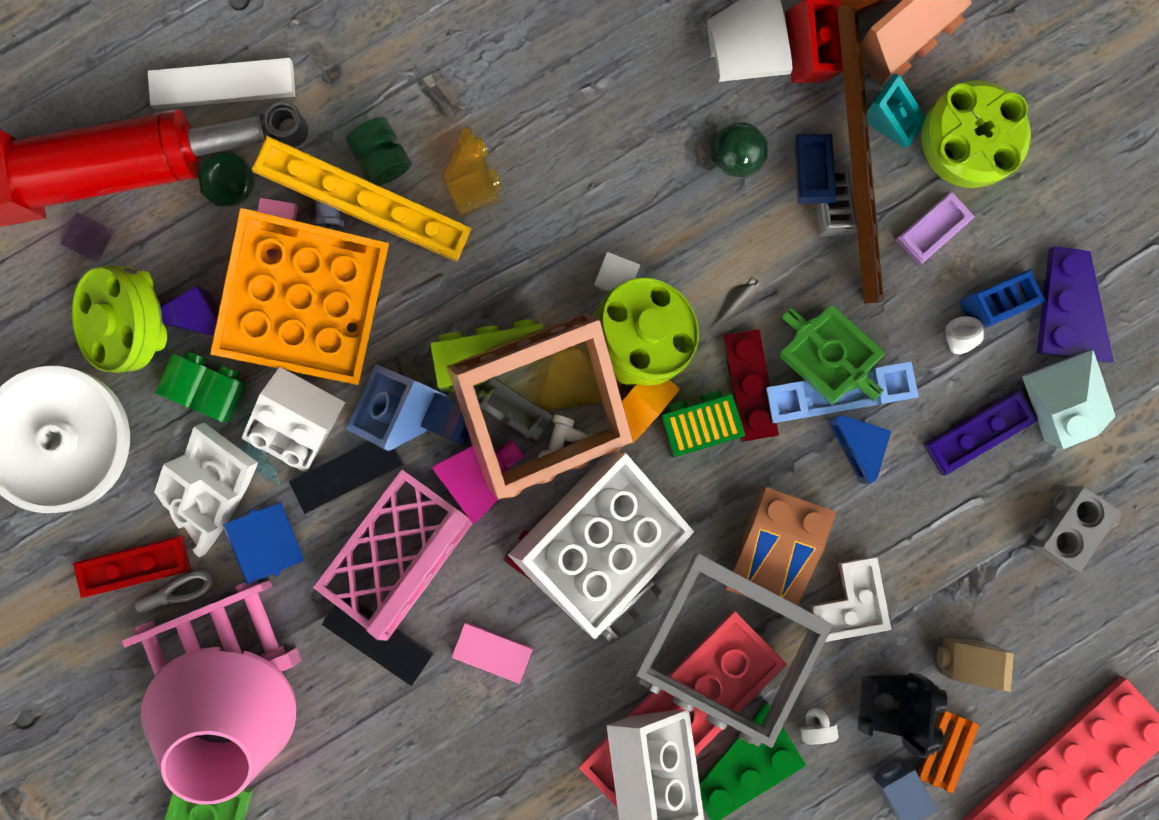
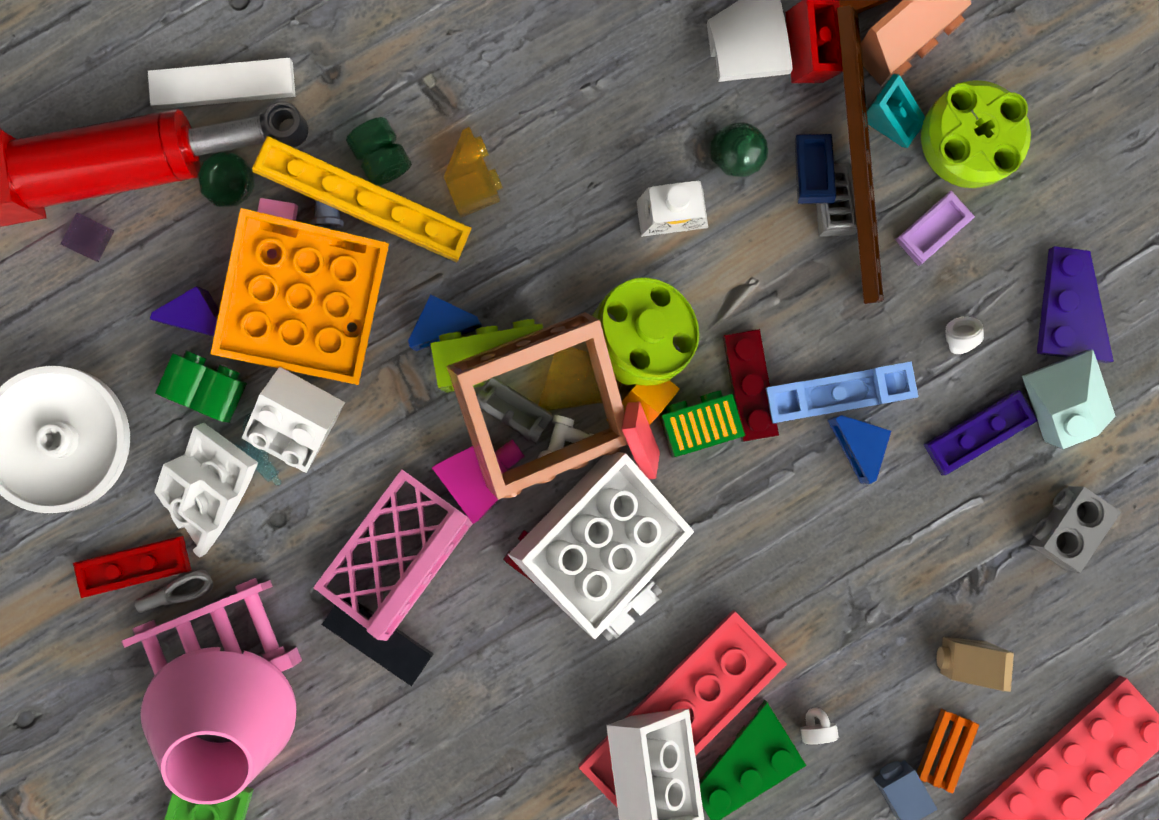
lime piece [72,265,167,373] -> none
blue piece [223,502,305,584] -> none
black tile [289,441,404,514] -> none
medium blue slope [346,364,447,451] -> none
dark blue slope [421,393,469,445] -> none
bright pink tile [452,622,533,684] -> none
white tile [594,252,640,293] -> none
light grey window [635,552,833,748] -> none
nougat slope [725,487,836,606] -> none
bright green plate [780,304,886,406] -> none
white plate [810,556,891,642] -> none
black piece [857,673,947,758] -> none
blue slope [960,269,1046,329] -> none
none -> blue slope [408,294,482,351]
none -> coral tile [622,401,660,479]
none -> white torso [636,181,708,237]

